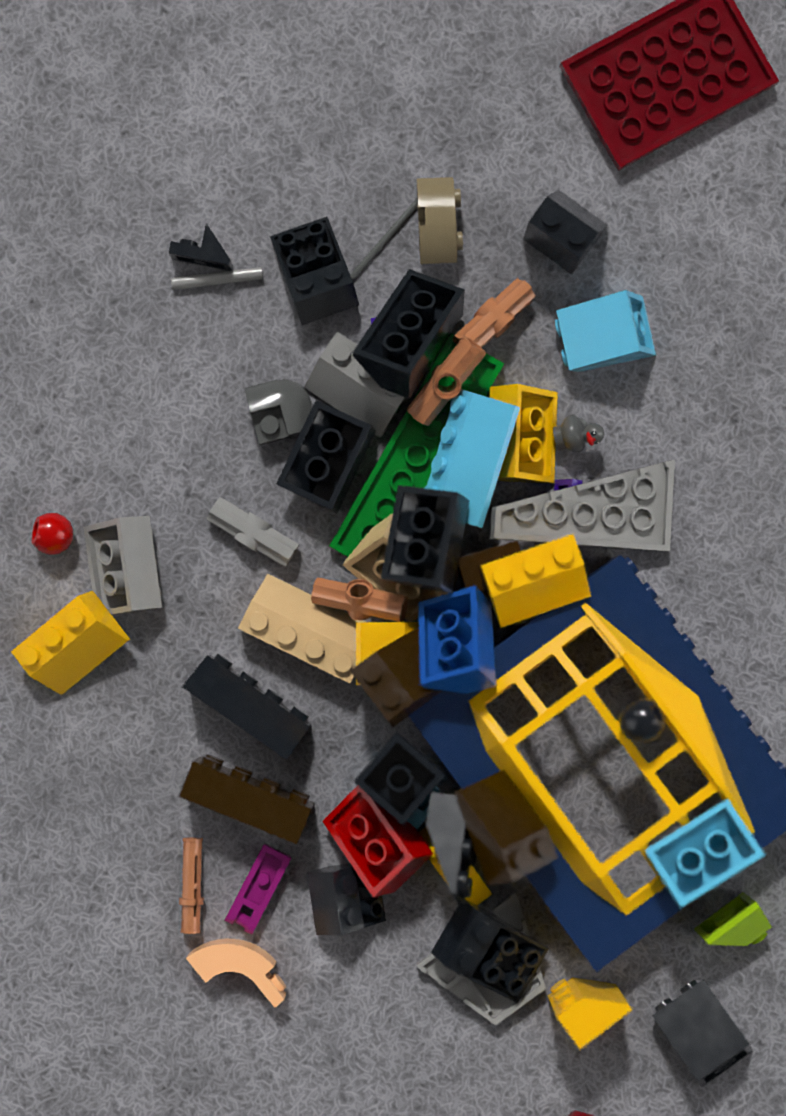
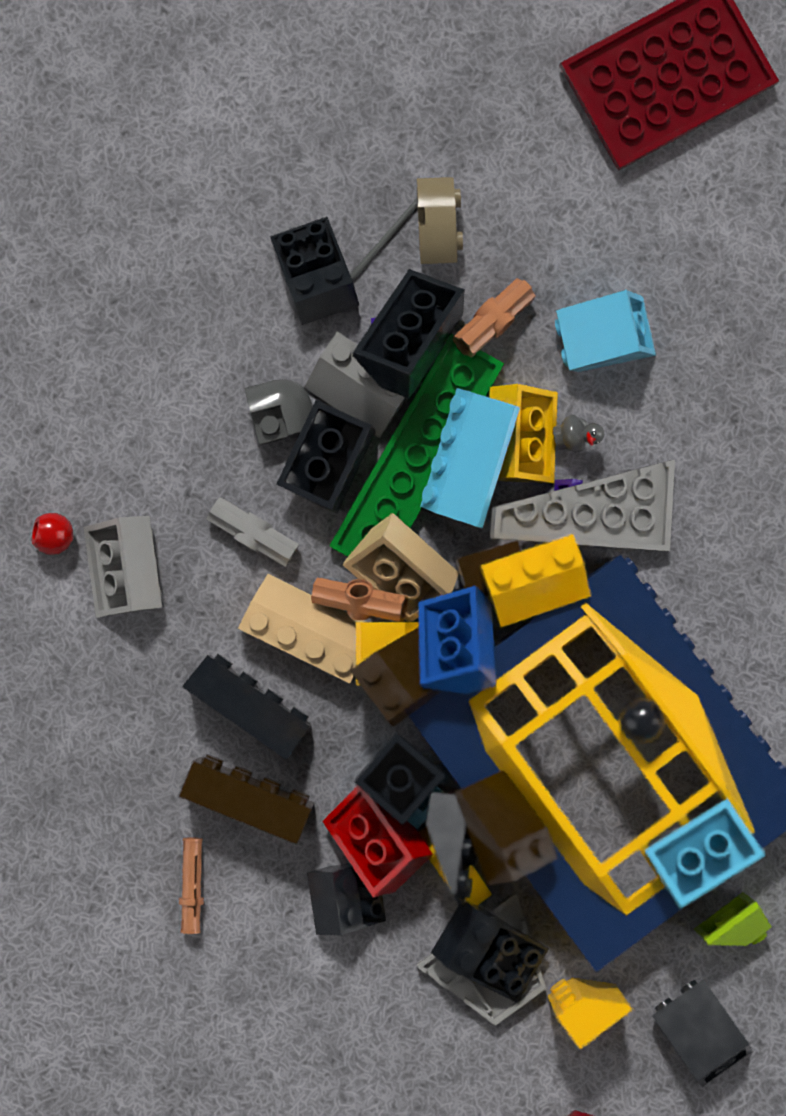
yellow slope [11,590,130,695] -> none
black slope [169,224,233,271] -> none
light grey bar [171,267,263,290] -> none
light nougat arch [186,938,286,1008] -> none
magenta plate [224,843,292,935] -> none
black slope [381,485,470,593] -> none
nougat piece [407,336,486,426] -> none
black slope [523,190,608,274] -> none

